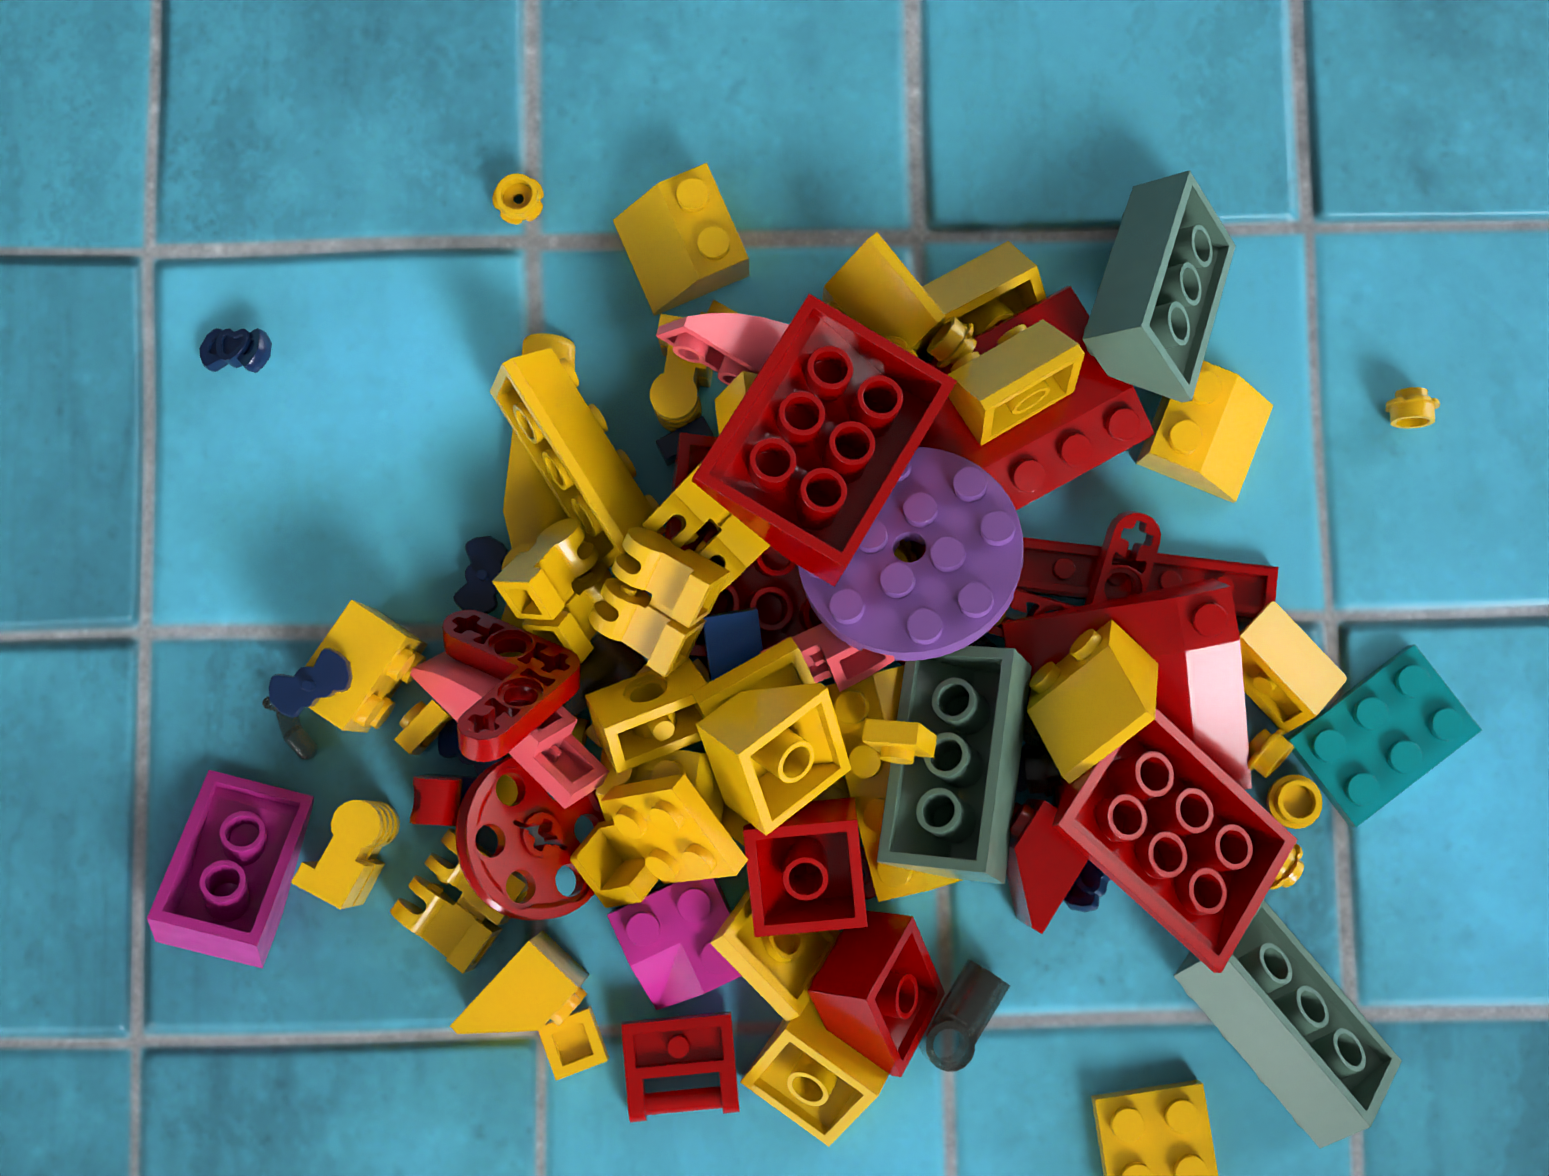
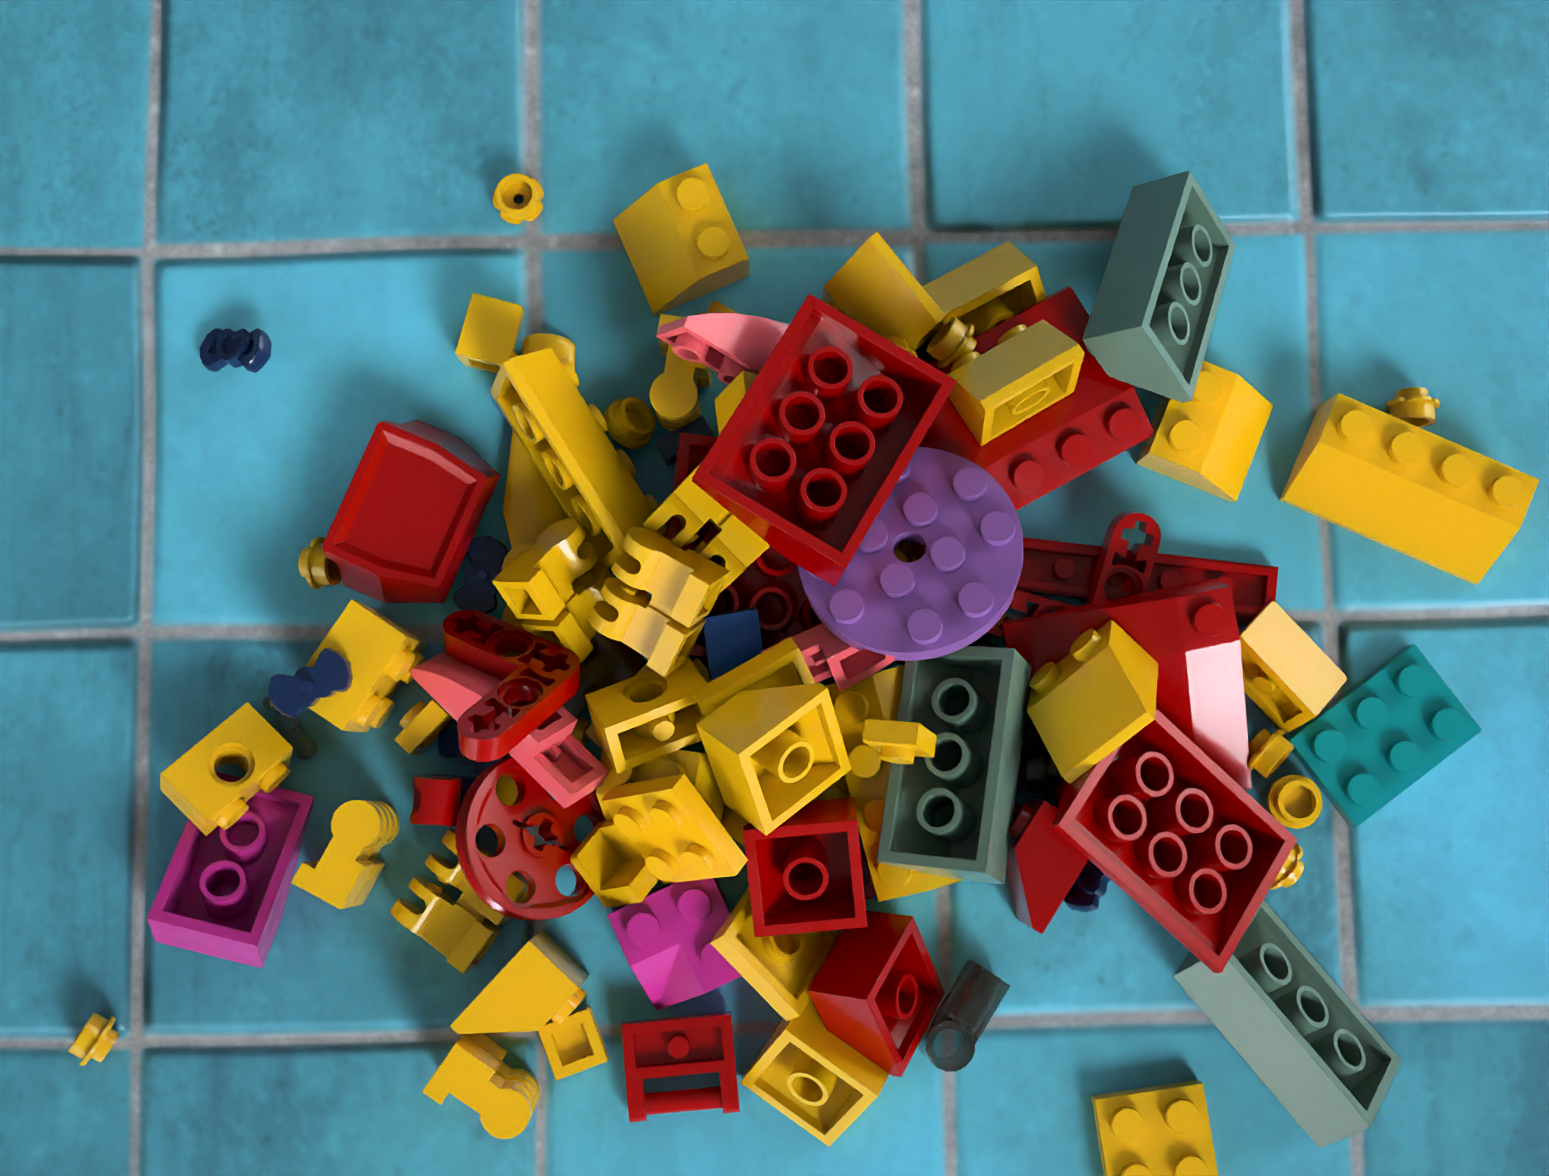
none -> yellow plate [68,1012,120,1066]
none -> yellow brick [160,702,293,836]
none -> yellow plate [298,537,341,589]
none -> red helmet [322,419,501,604]
none -> yellow legs [422,1033,540,1139]
none -> yellow panel [455,292,524,374]
none -> yellow plate [604,397,656,449]
none -> yellow slope [1280,393,1540,585]

